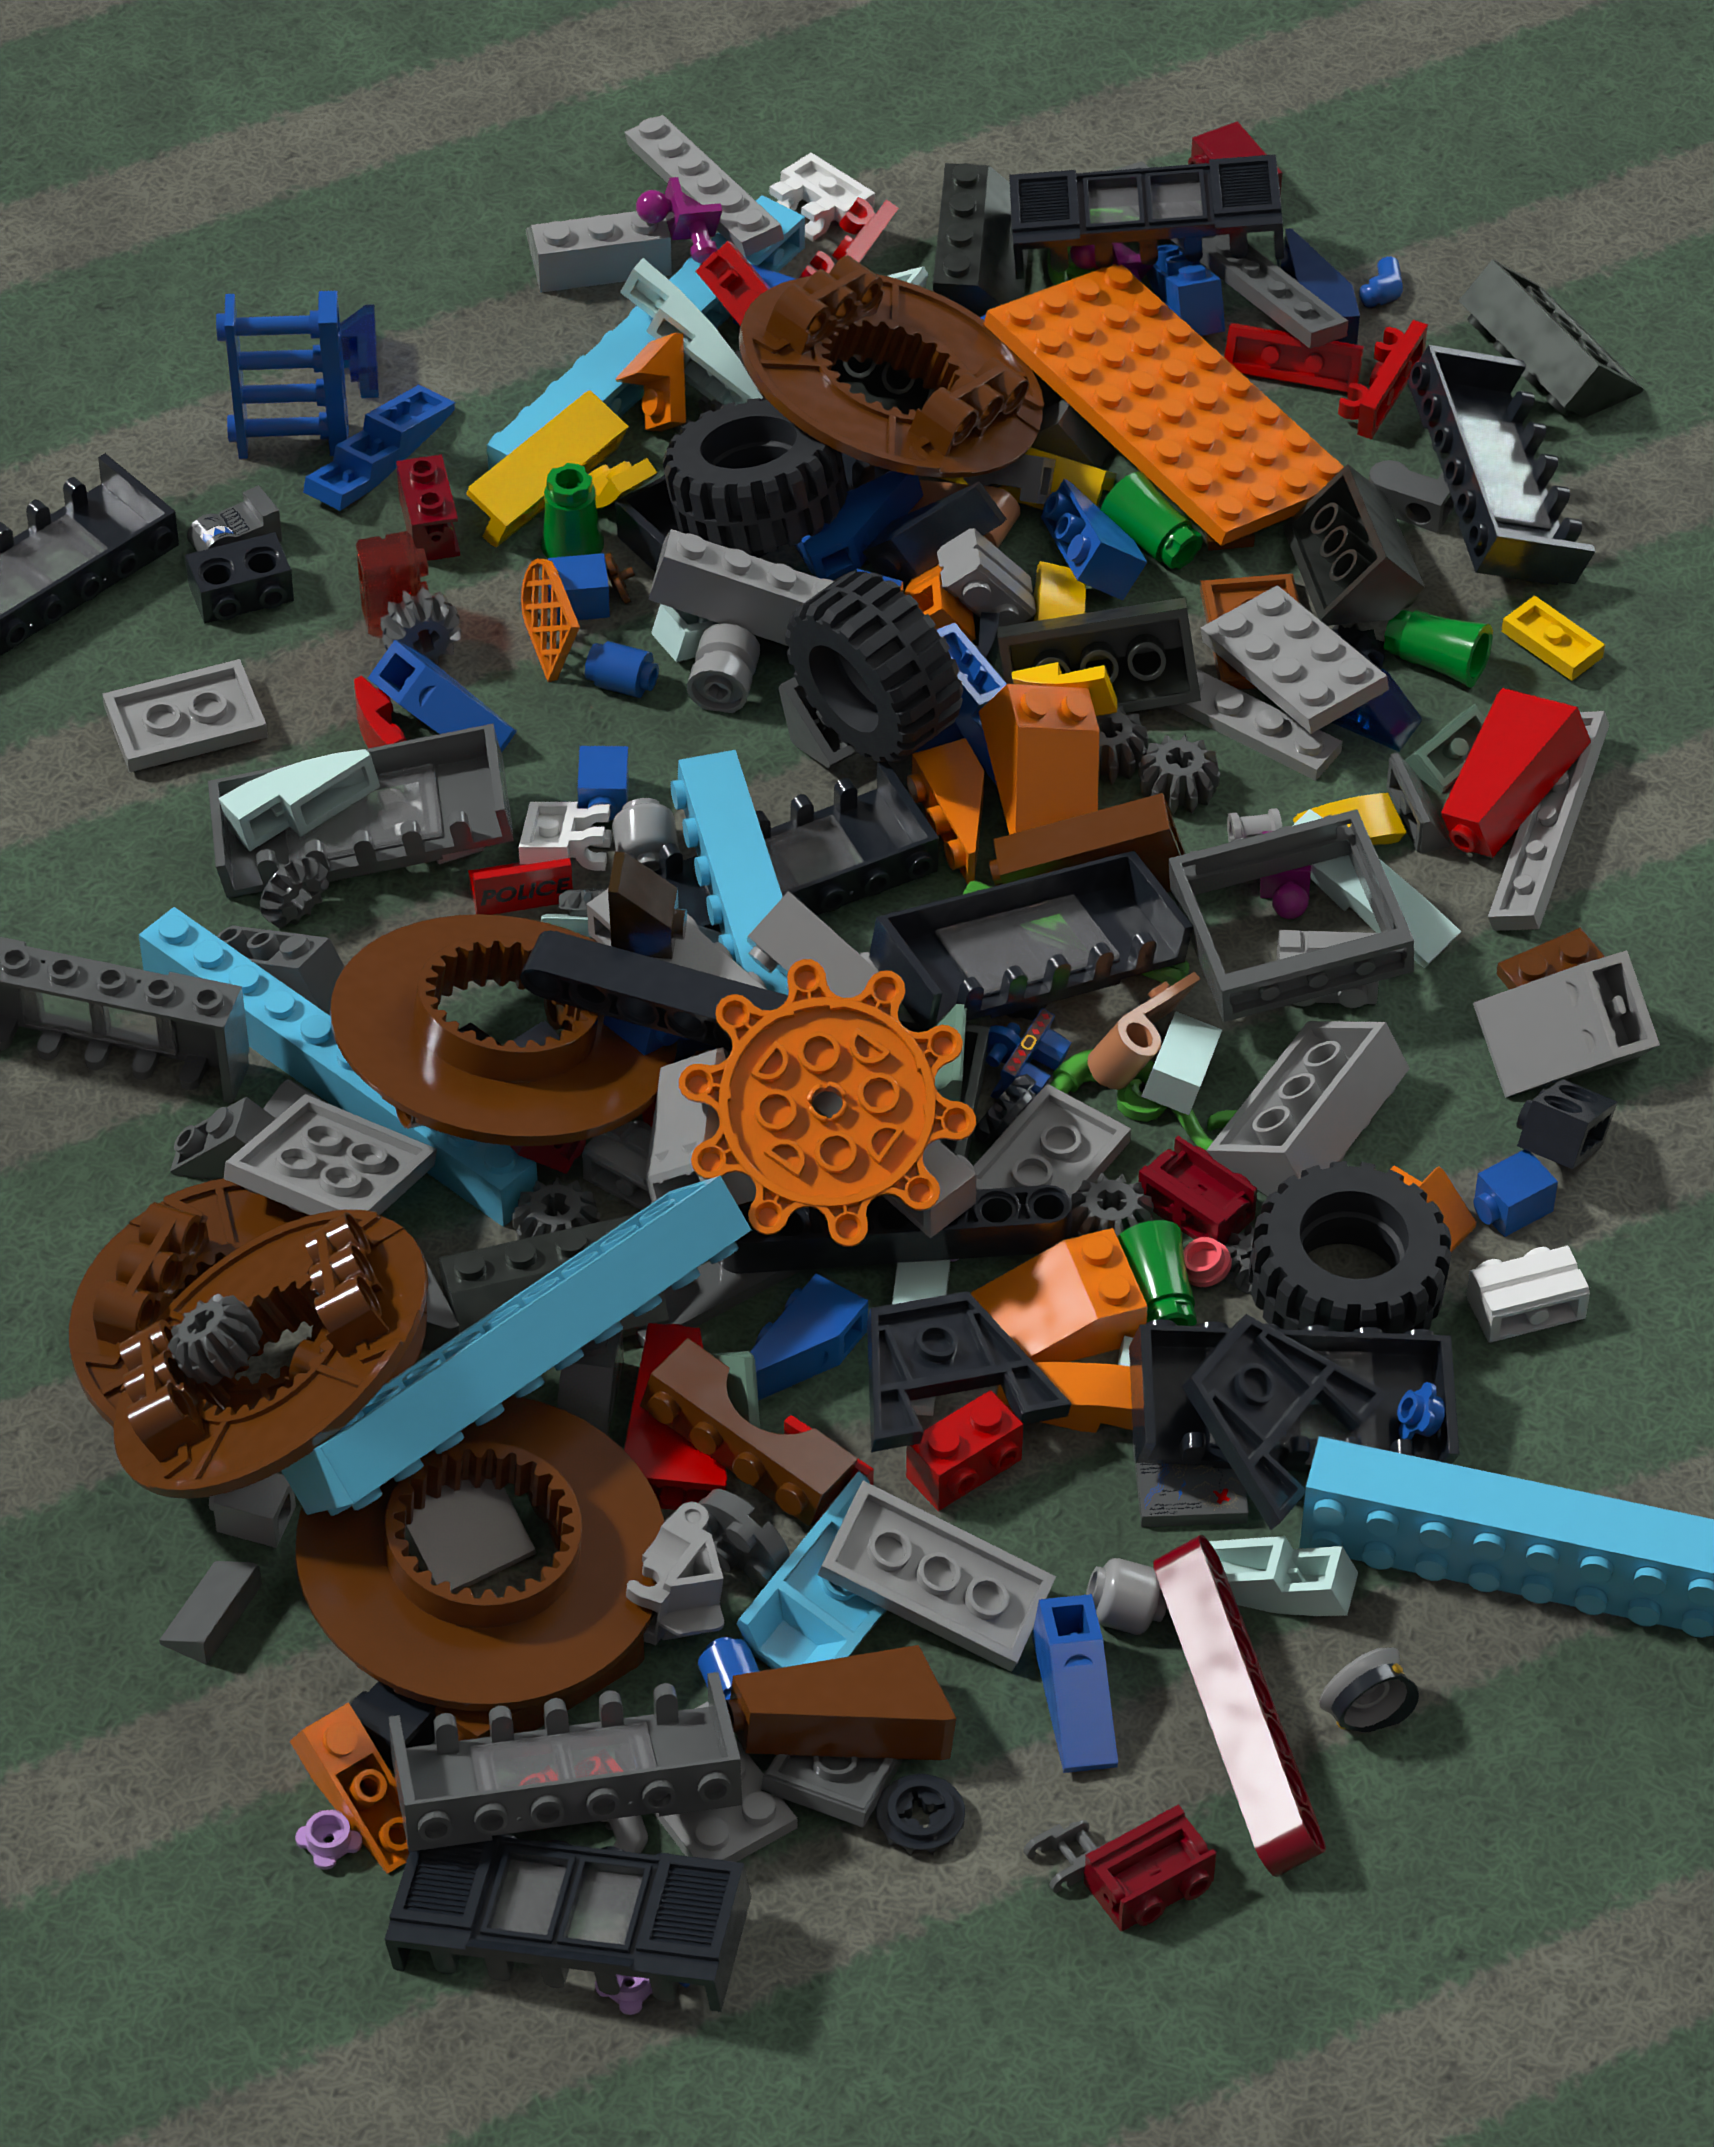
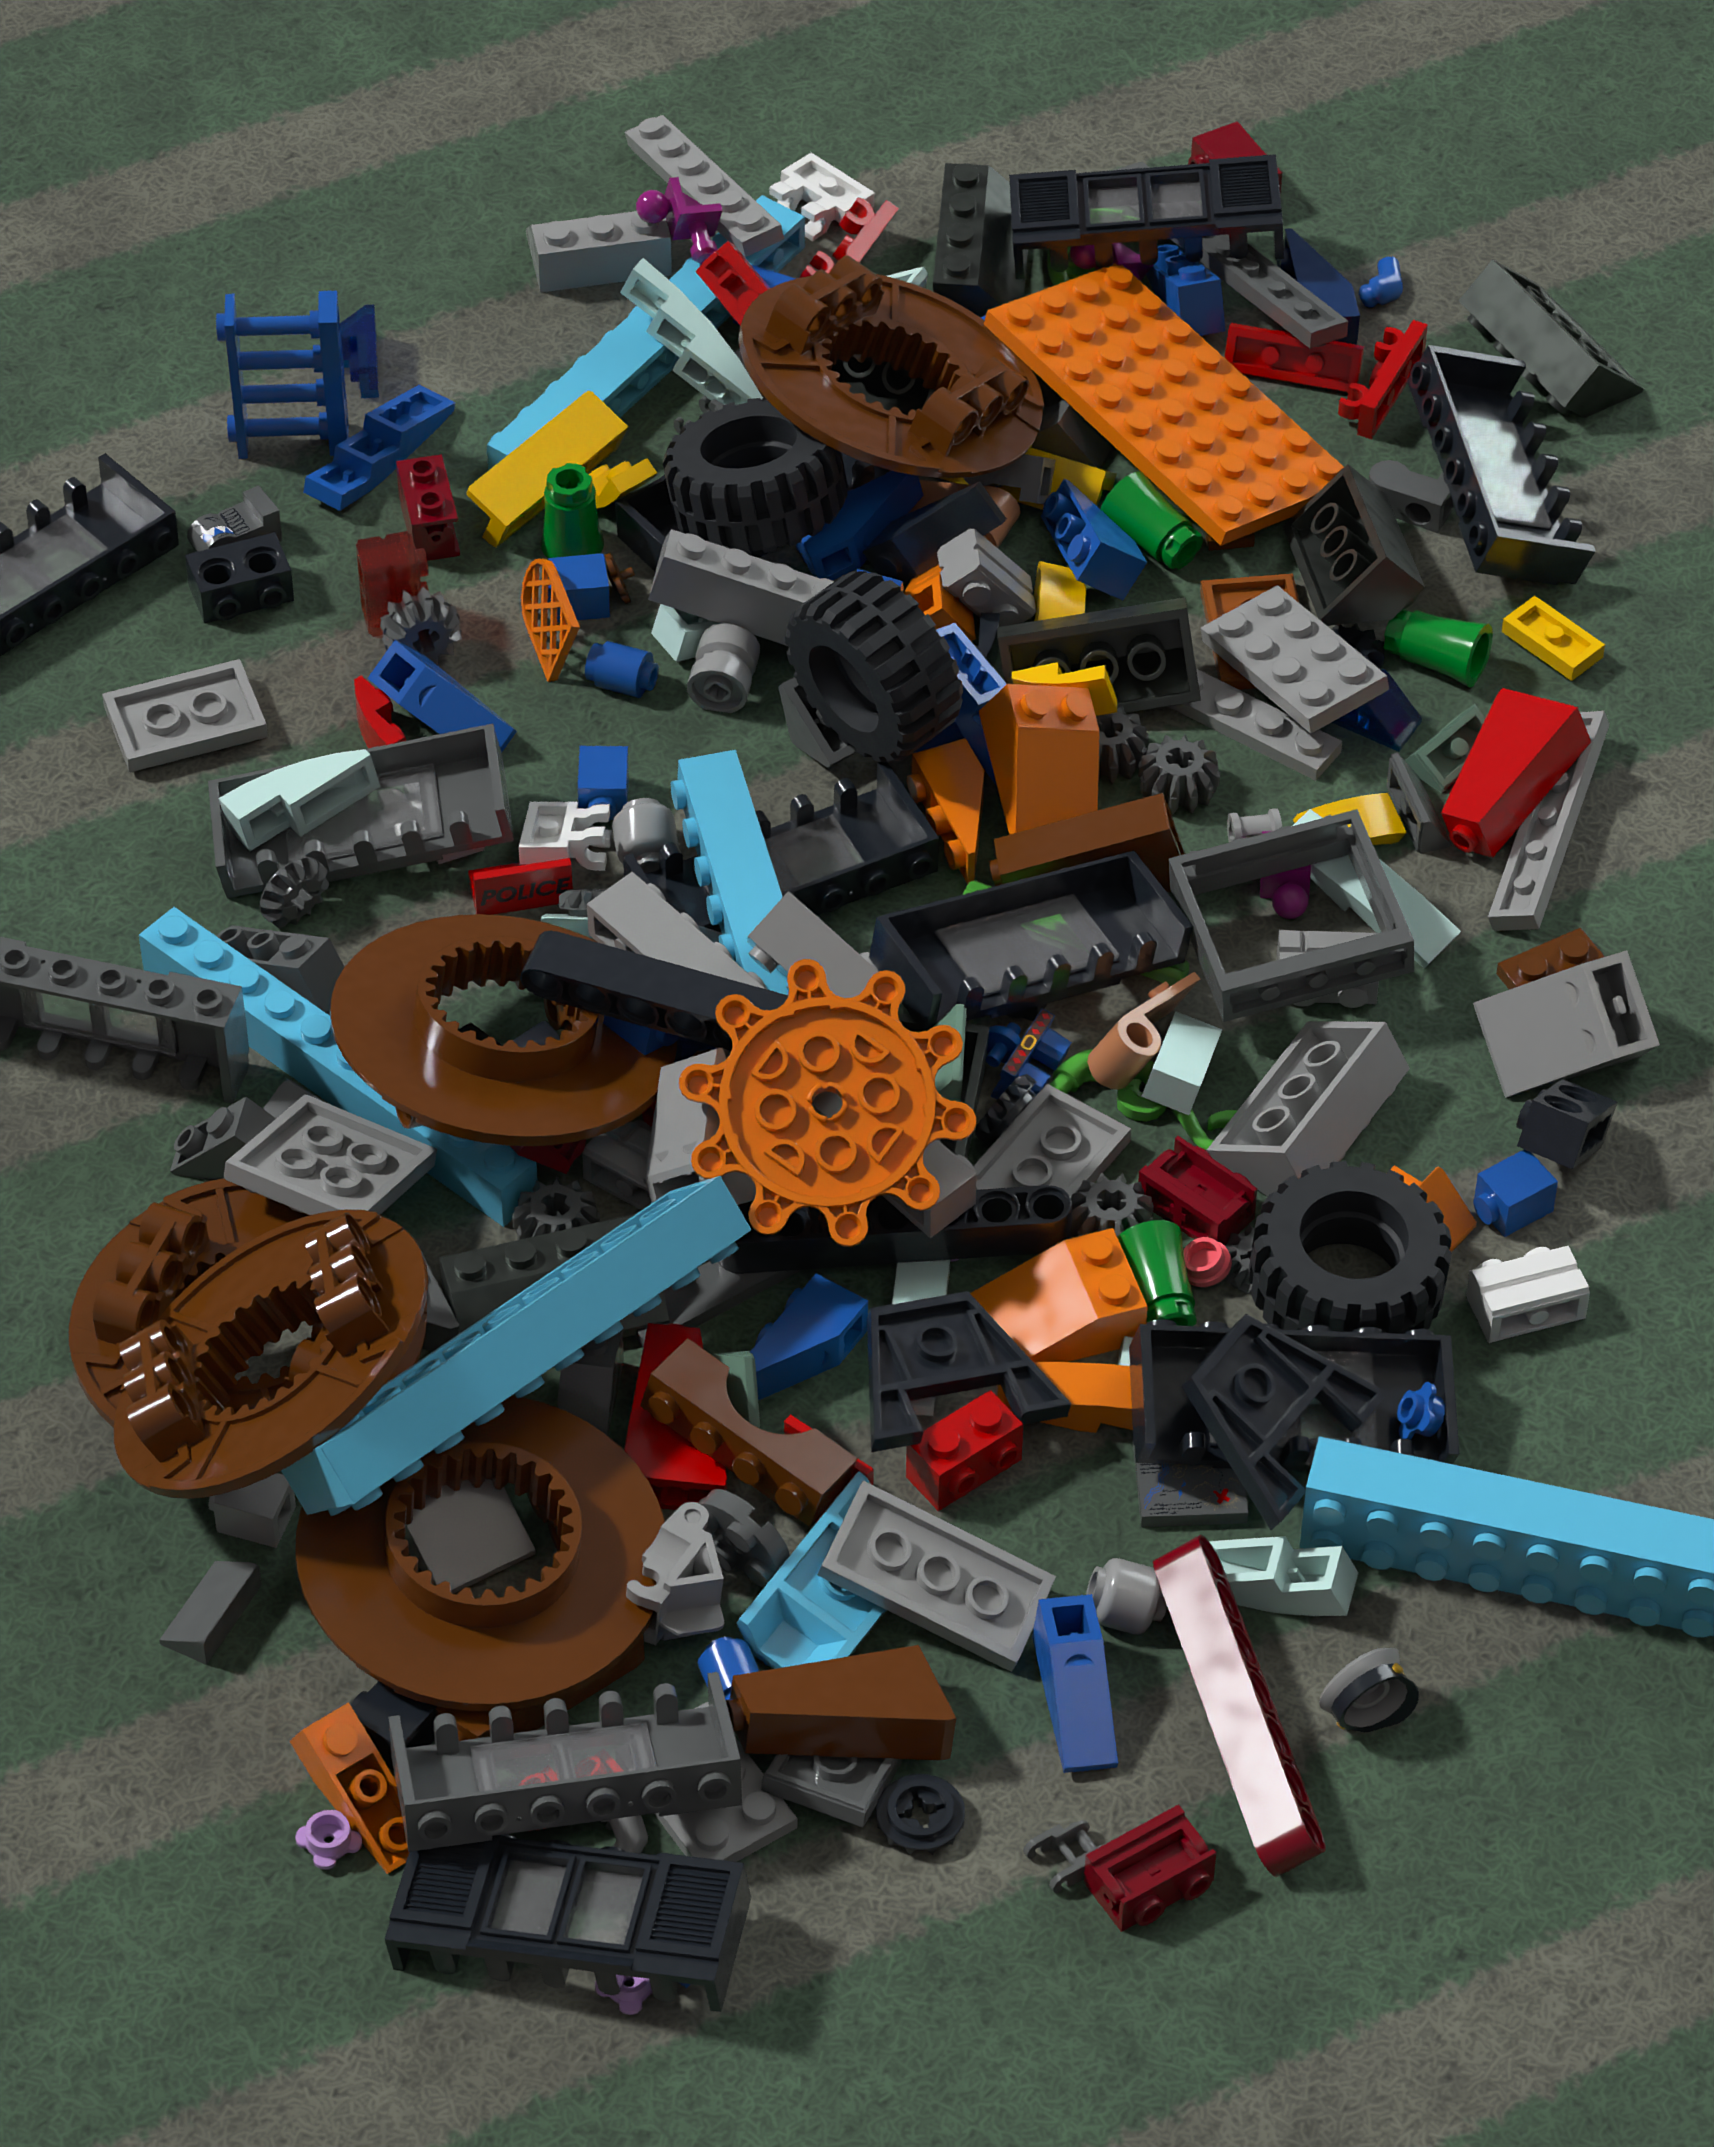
dark grey gear [168,1294,263,1386] -> none
dark brown slope [608,851,687,959] -> none
orange slope [615,333,686,431] -> none

